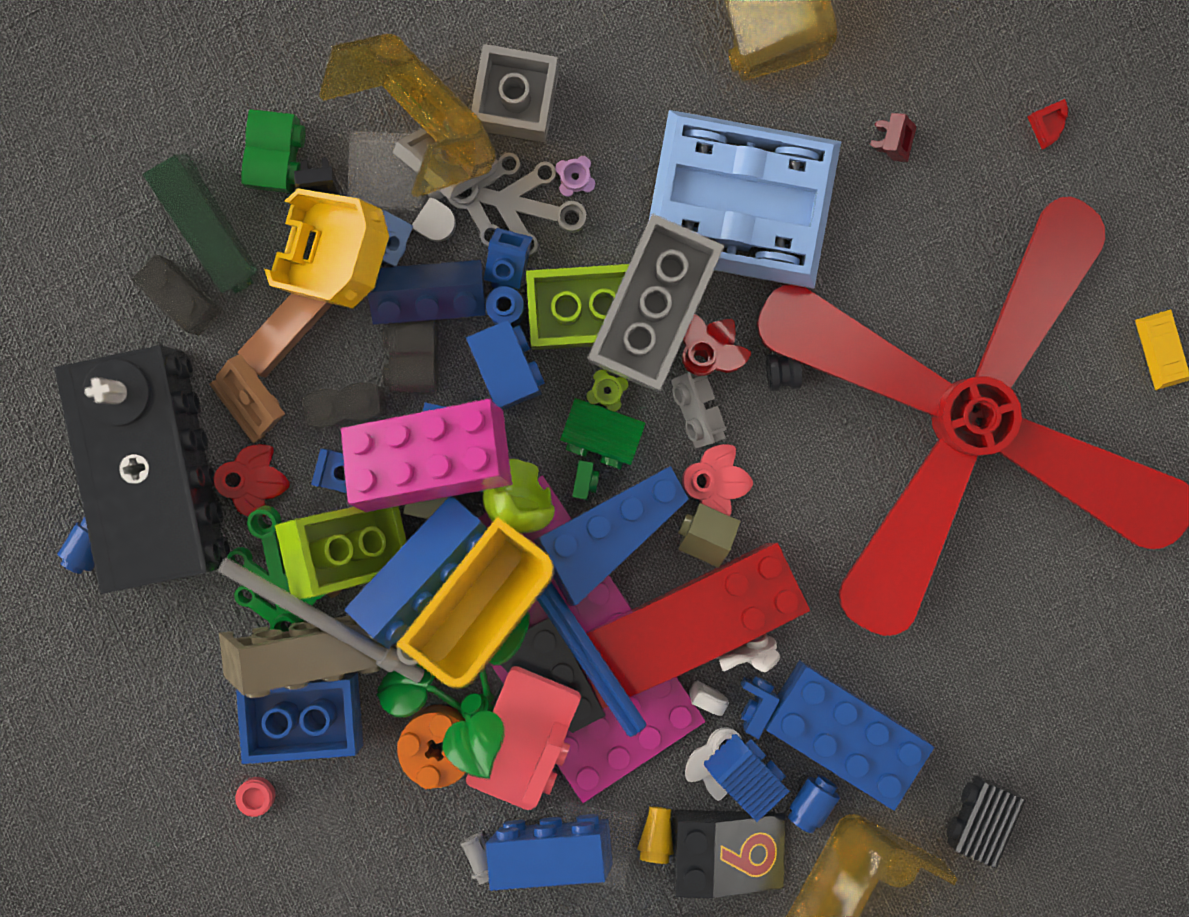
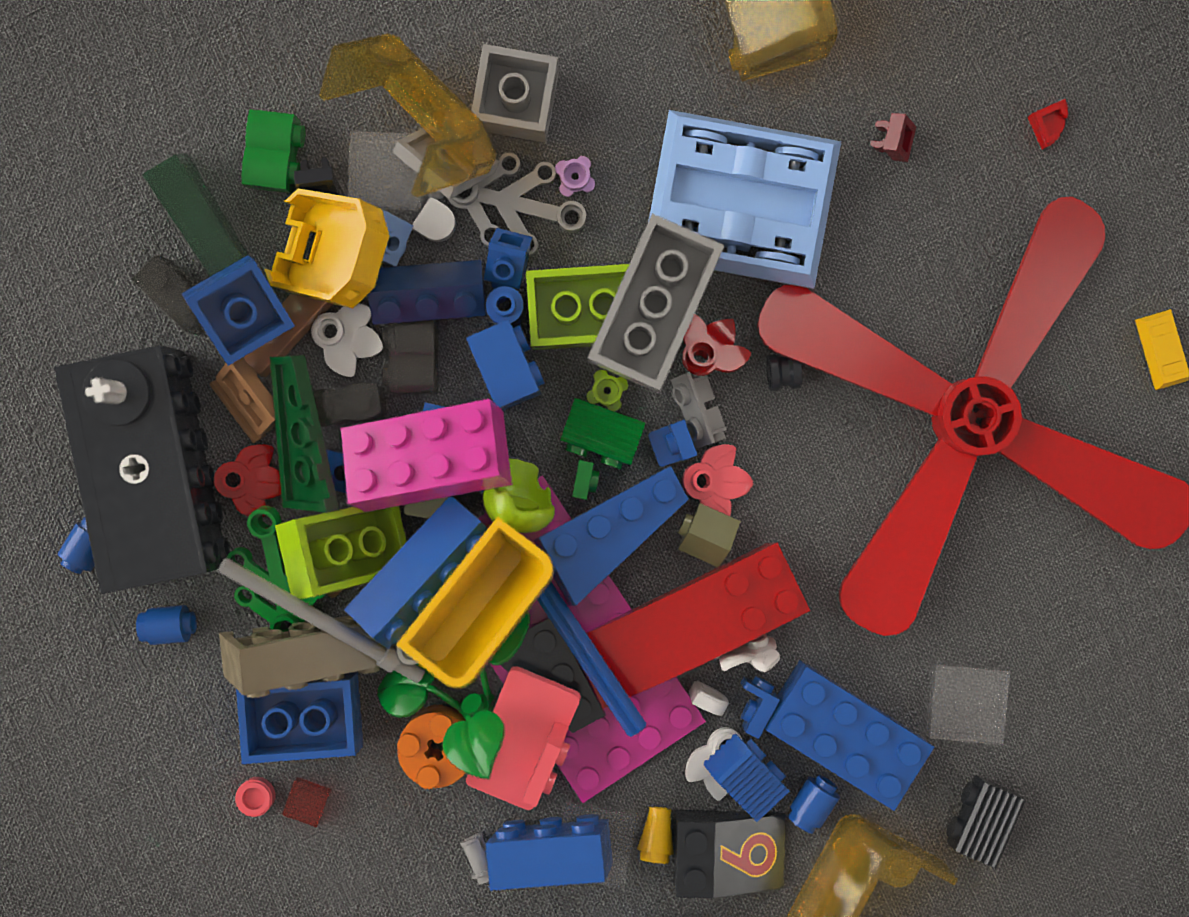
none -> blue brick [136,605,197,645]
none -> blue brick [181,255,295,366]
none -> dark green wing [270,355,339,513]
none -> clear red tile [282,777,332,827]
none -> white plate [311,303,384,377]
none -> blue bracket [648,420,697,467]
none -> clear tile [926,663,1010,745]

